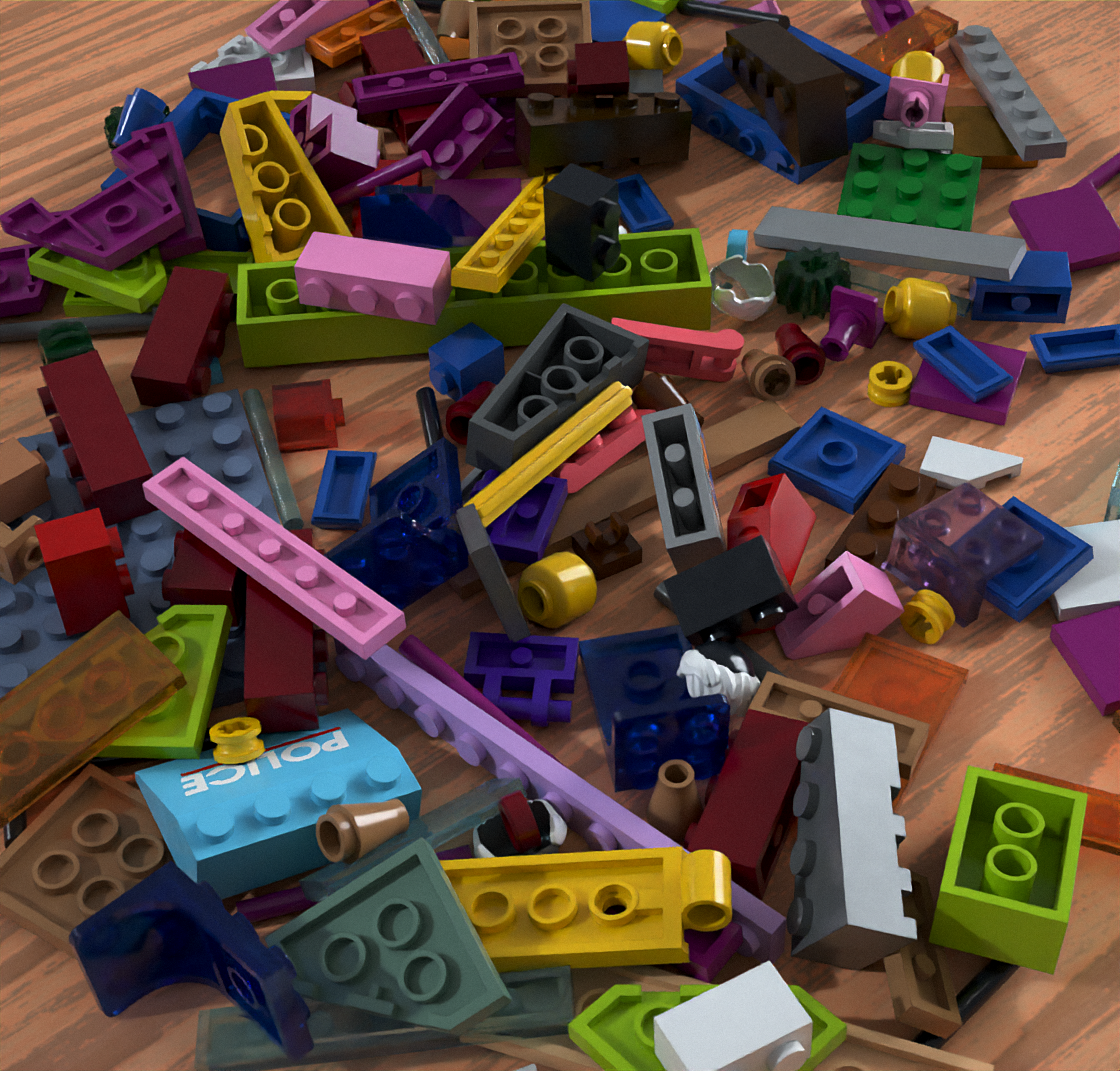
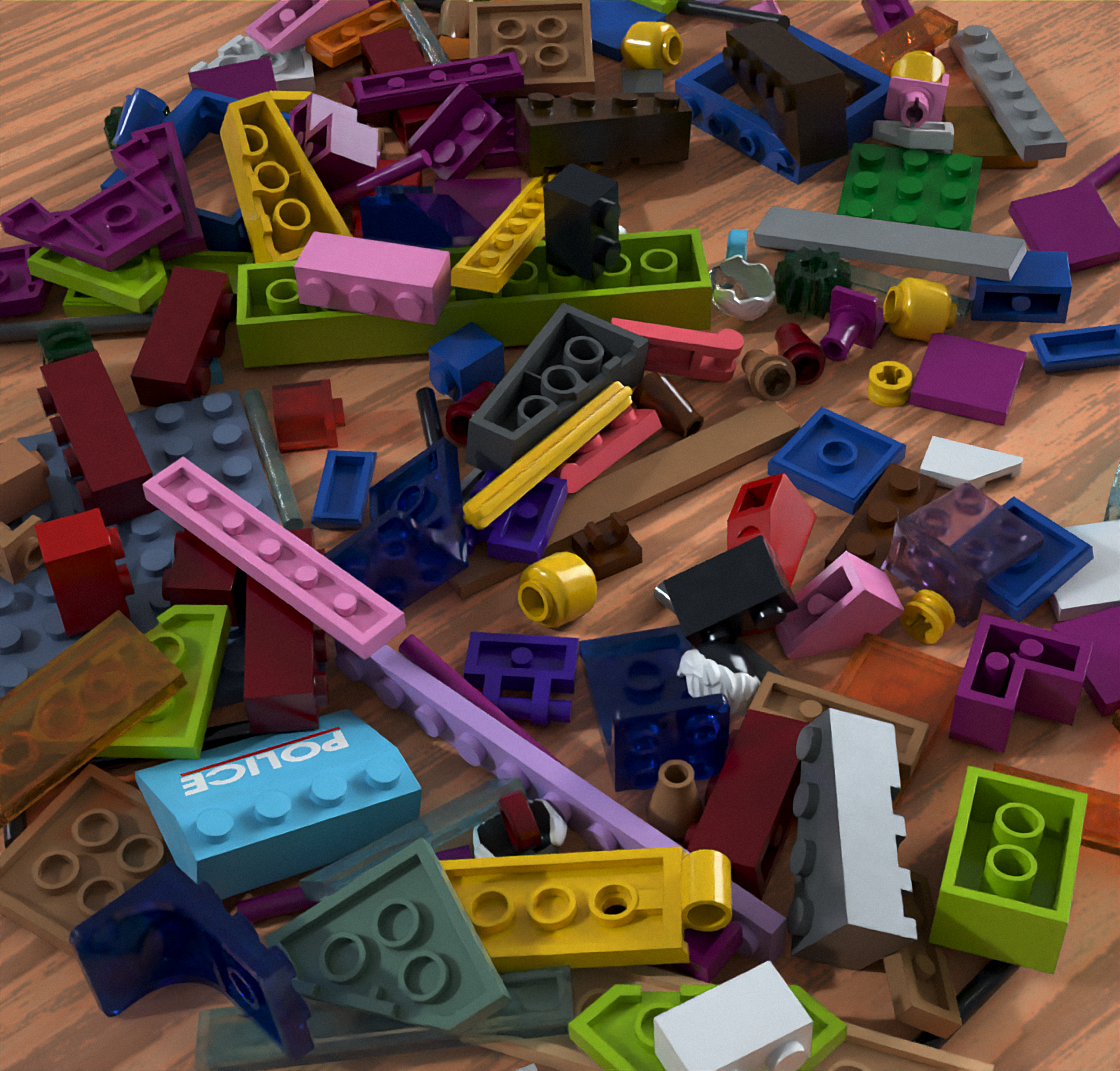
yellow bush [209,717,265,764] -> none
medium nougat cone [316,799,409,864] -> none
dark grey tile [456,503,531,643] -> none
dark red brick [566,40,630,98] -> none
blue tile [615,173,674,233] -> none
light grey brick [641,403,727,574] -> none
blue tile [913,325,1014,403] -> none
none -> magenta brick [948,613,1094,753]

